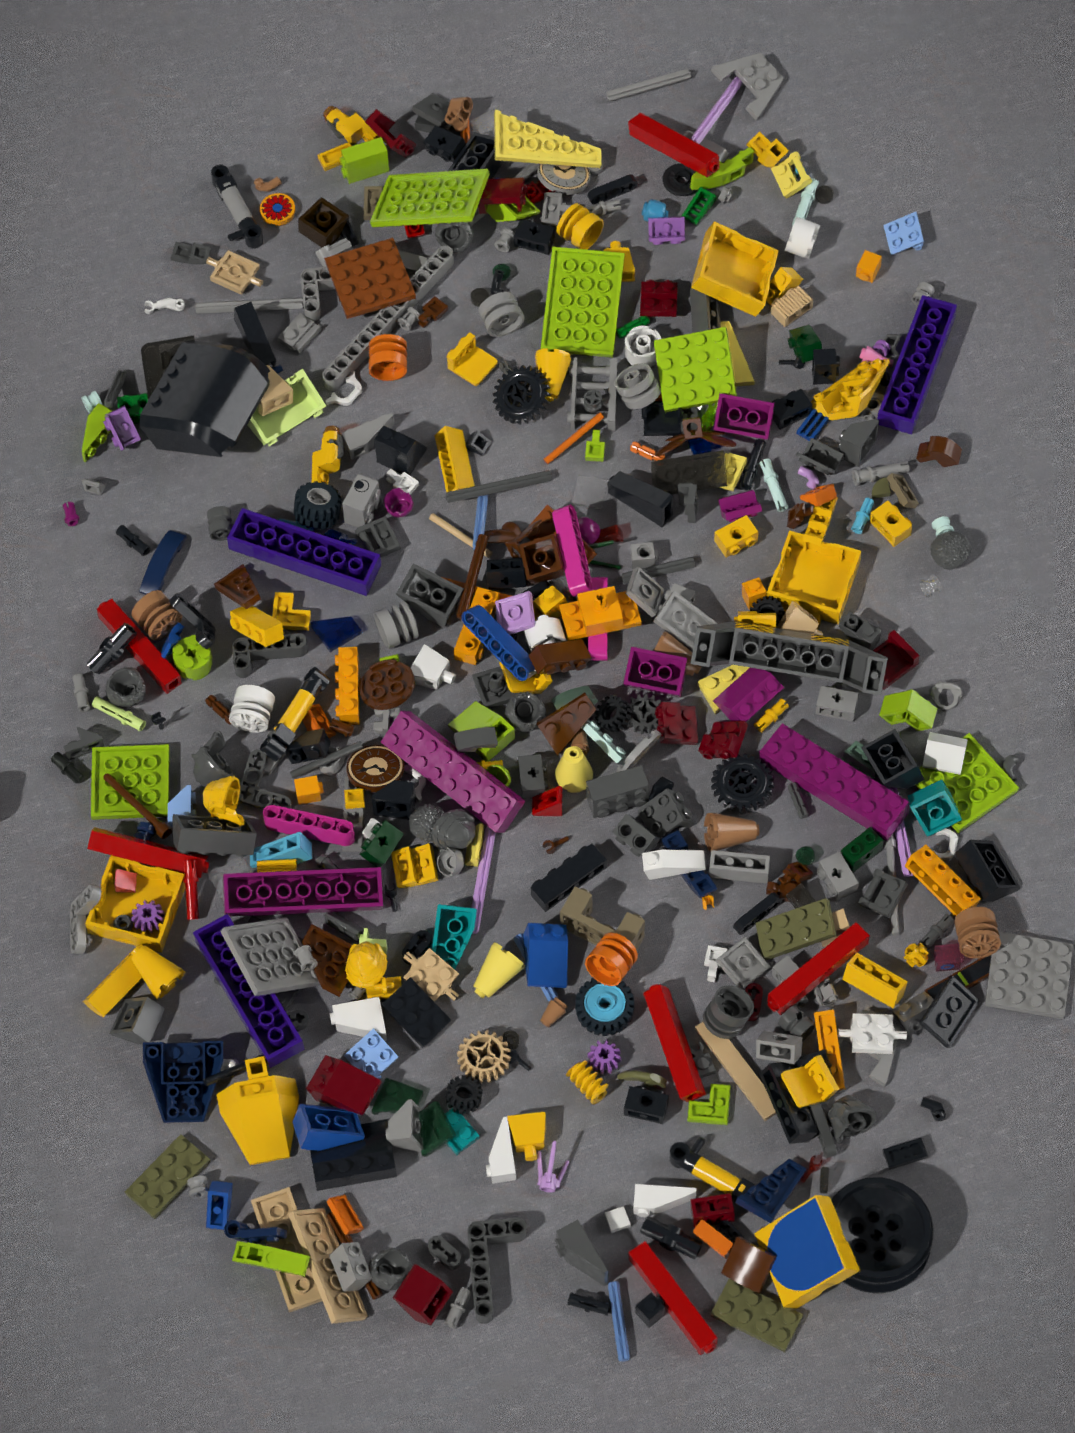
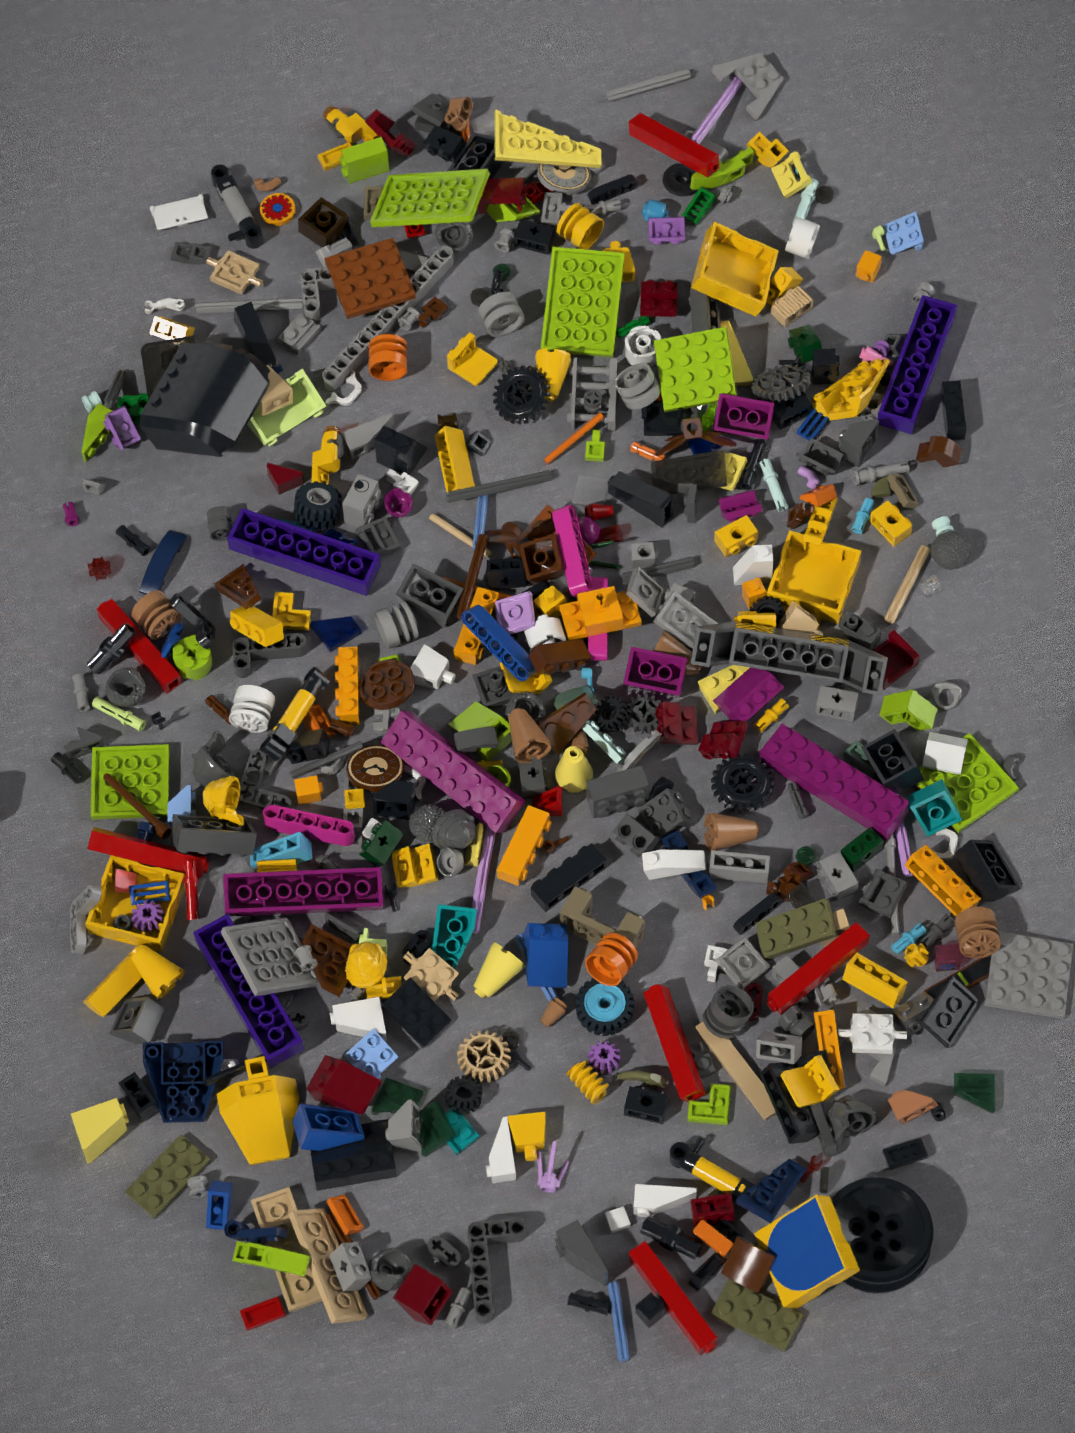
none -> light yellow slope [71,1098,129,1164]
none -> clear red gear [88,556,111,581]
none -> black brick [118,1072,159,1122]
none -> blue tile [129,881,171,905]
none -> white door [150,194,208,231]
none -> brick [150,316,195,345]
none -> red tile [240,1296,286,1331]
none -> dark red slope [266,463,304,495]
none -> dark brown bush [437,412,458,431]
none -> light orange brick [497,805,552,887]
none -> medium nougat cone [508,708,551,763]
none -> medium azure hand [582,668,594,694]
none -> red cone [585,503,613,521]
none -> black piece [688,1253,725,1291]
none -> white slope [733,545,773,585]
none -> dark grey gear [751,364,811,403]
none -> yellowish green hand [872,225,886,251]
none -> tan axle [885,545,930,624]
none -> nougat slope [888,1090,938,1124]
none -> medium azure axle [891,923,927,954]
none -> black brick [941,380,966,440]
none -> clear green wing [954,1073,995,1113]

